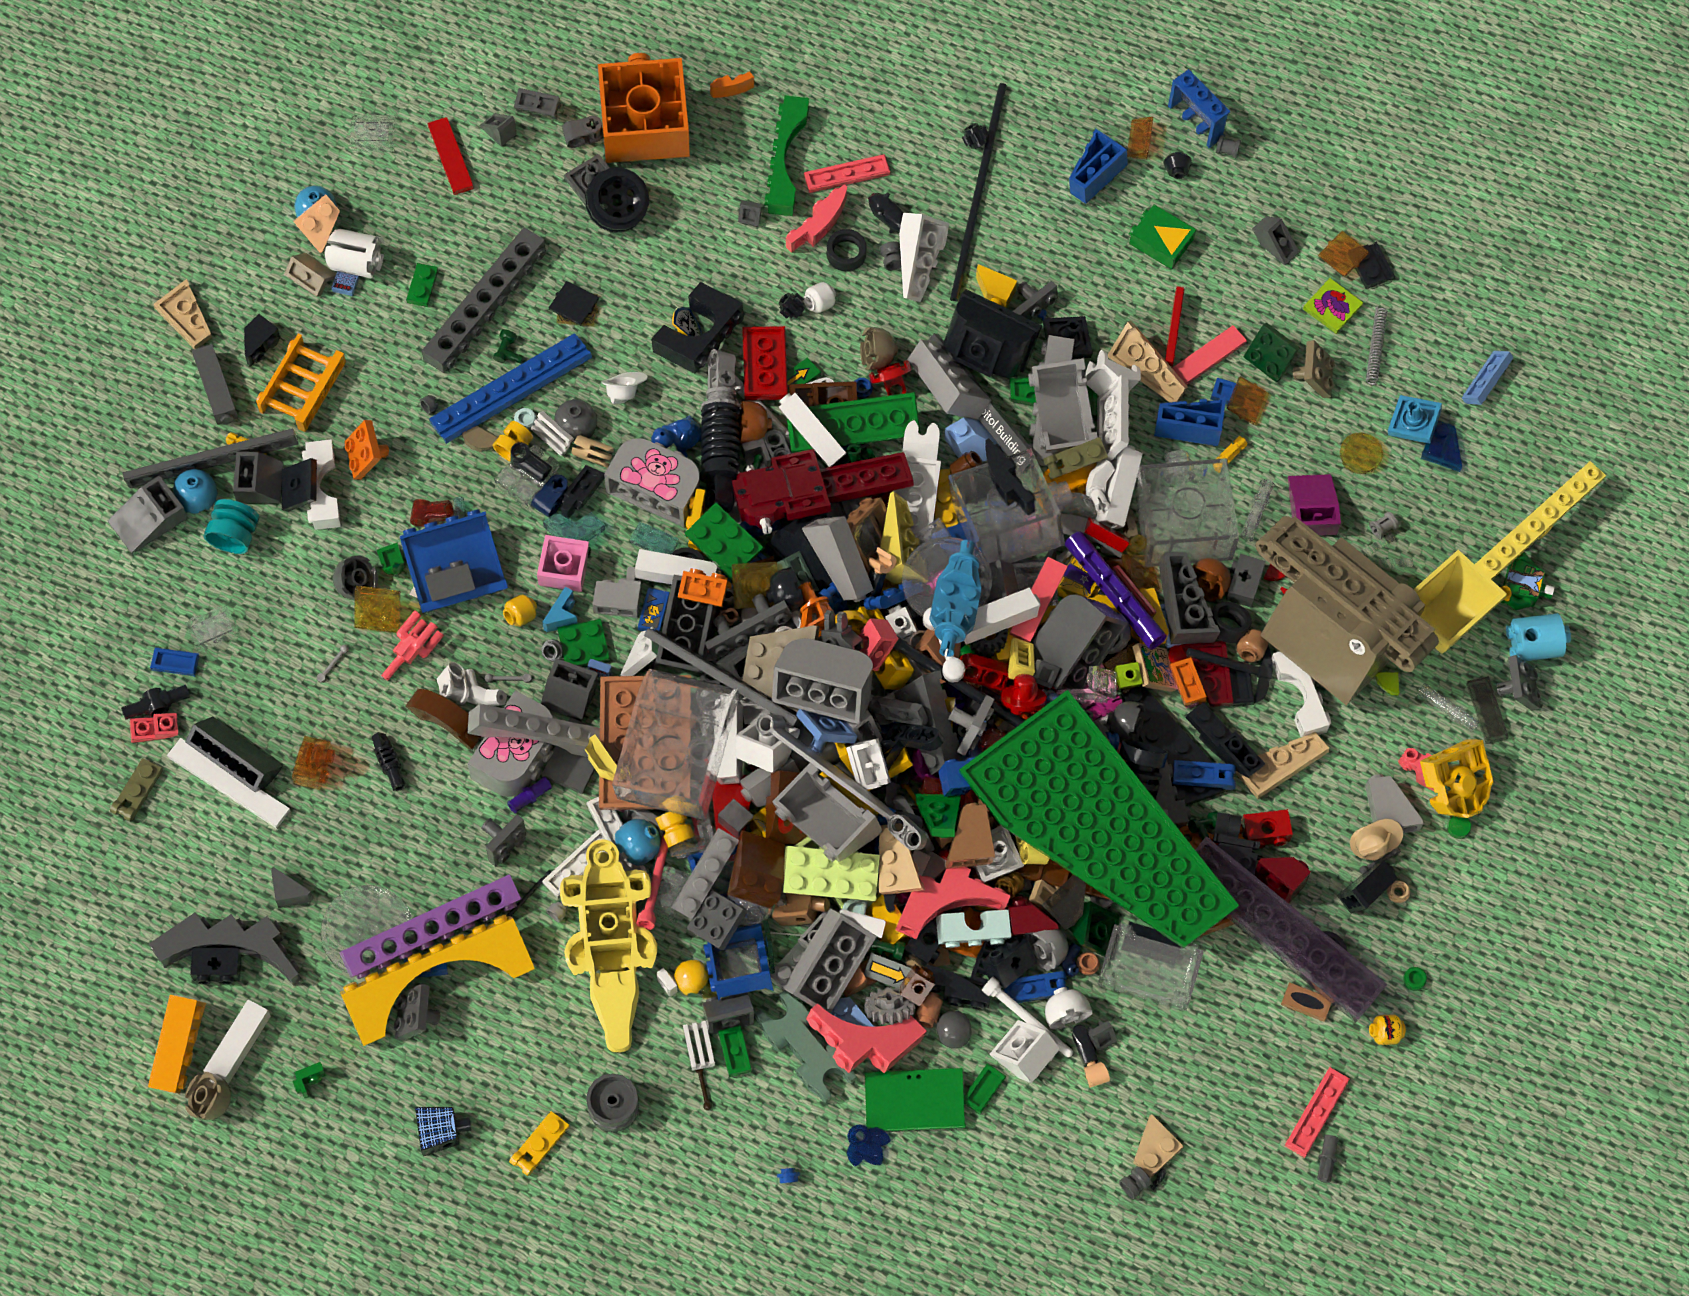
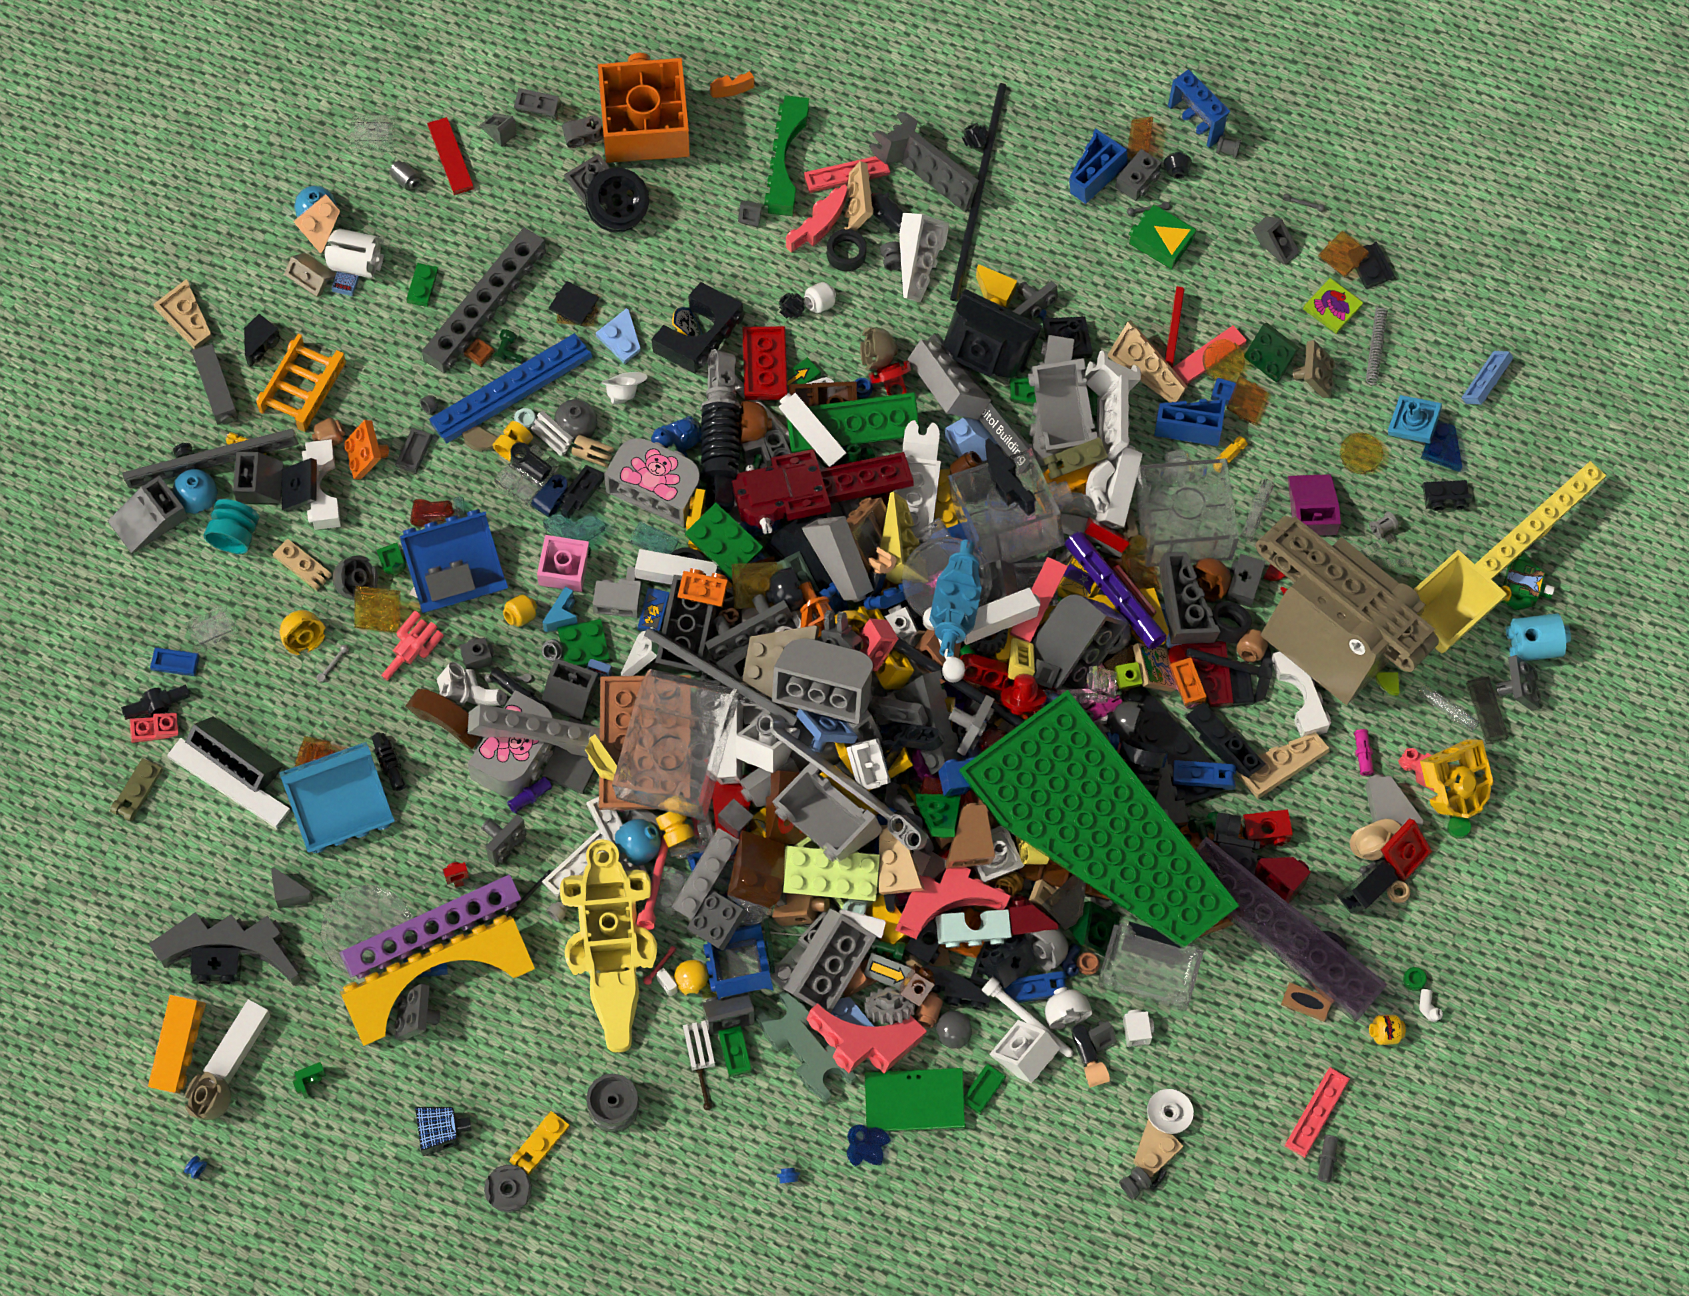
none -> black bush [173,443,195,458]
none -> blue bush [184,1155,207,1180]
none -> tan hinge [273,539,332,591]
none -> yellow cylinder [279,610,326,655]
none -> dark azure panel [279,742,395,853]
none -> medium nougat head [312,417,346,447]
none -> flat silver brick [389,160,421,191]
none -> dark grey tile [395,427,433,474]
none -> red plate [443,862,469,888]
none -> dark grey brick [459,637,495,670]
none -> dark orange tile [464,338,495,367]
none -> dark grey plate [484,1164,532,1213]
none -> black pin [489,666,549,709]
none -> light blue wing [596,308,641,364]
none -> coral hinge [643,946,677,985]
none -> tan wing [844,161,873,231]
none -> dark grey hinge [869,112,979,212]
none -> dark grey brick [1115,149,1162,201]
none -> white brick [1123,1009,1154,1047]
none -> dark grey hinge [1127,201,1170,216]
none -> white dish [1147,1089,1194,1134]
none -> clear yellow tile [1202,339,1245,381]
none -> dark grey hinge [1283,194,1325,212]
none -> dark pink pin [1354,729,1375,776]
none -> red plate [1381,818,1432,882]
none -> white arm [1419,989,1443,1022]
none -> black bracket [1422,480,1472,511]

